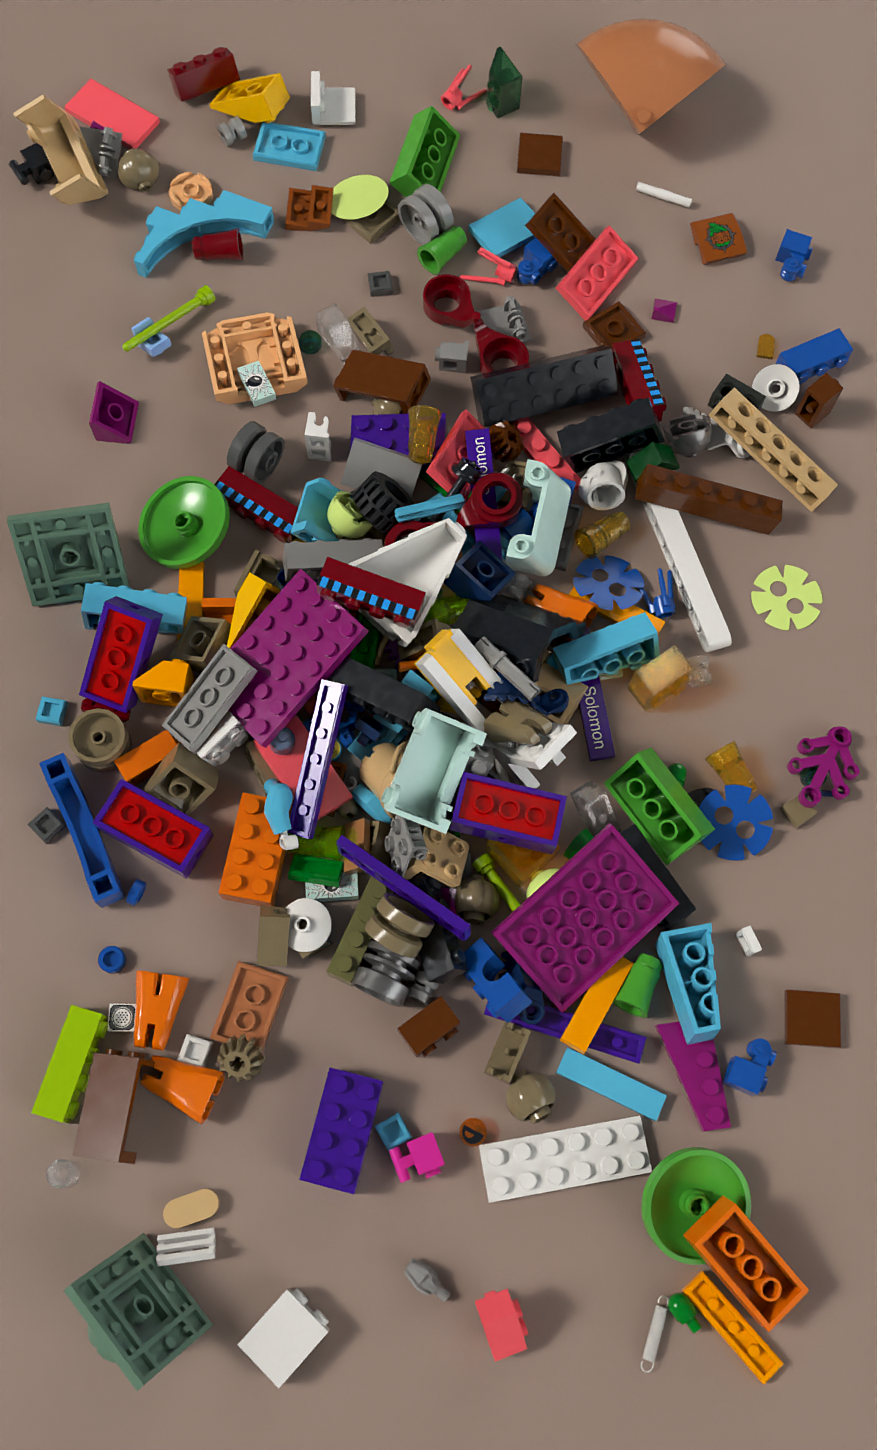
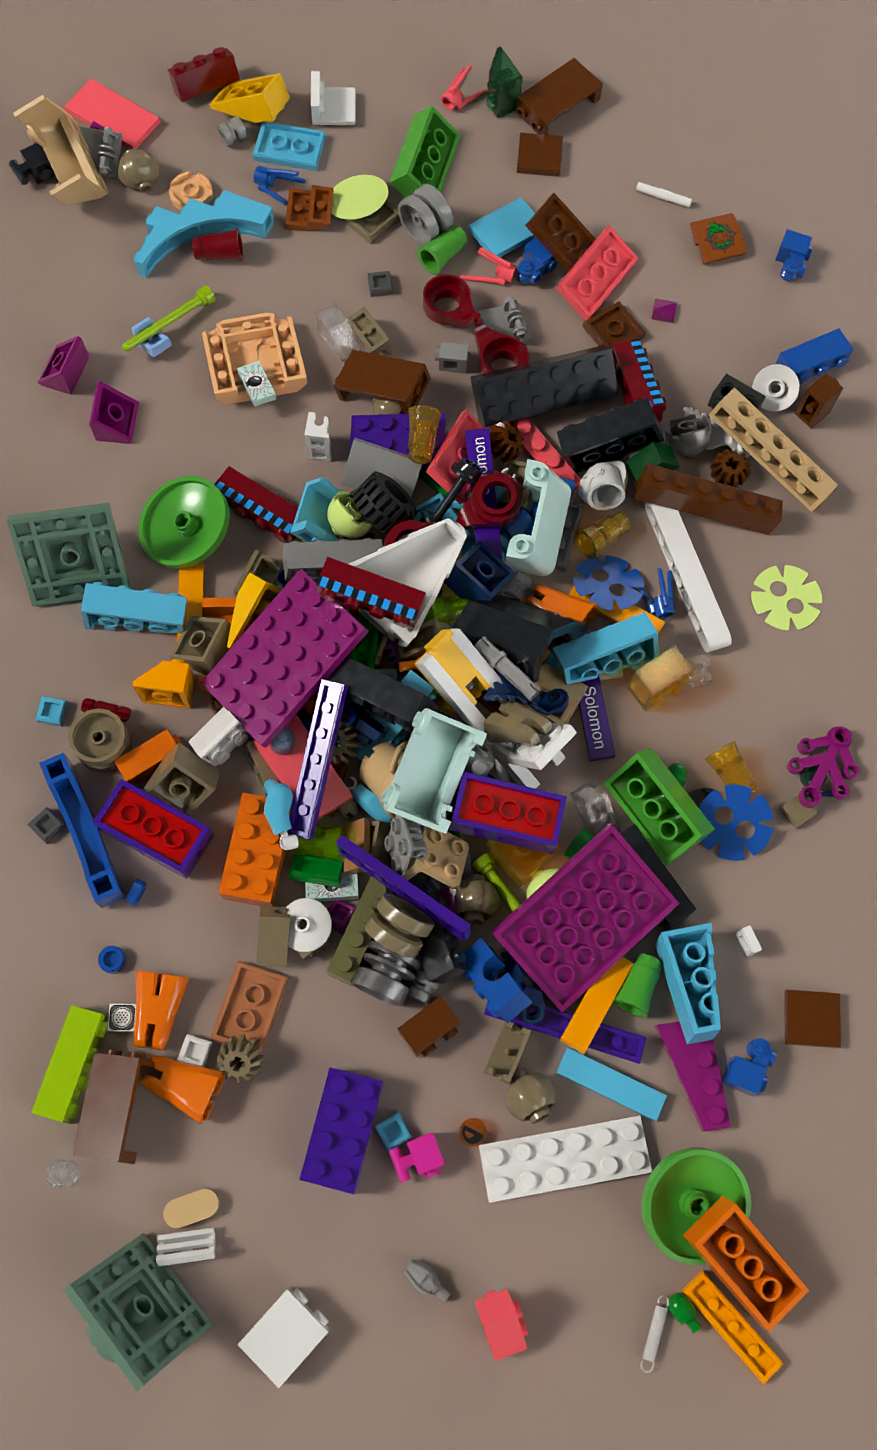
brick [79,596,163,713] -> none
light grey tile [162,644,258,753] -> none
dark grey wheel [227,421,284,484] -> none
clear green tile [299,330,322,354] -> none
medium azure axle [395,494,465,523] -> none
nougat brick [576,19,726,135] -> none
clear yellow piece [757,334,775,359] -> none
none -> magenta slope [38,336,89,395]
none -> blue plant [253,166,305,205]
none -> magenta slope [327,900,356,936]
none -> dark tan gear [331,721,362,764]
none -> reddish brown panel [516,58,603,135]
none -> reddish brown gear [710,449,751,488]

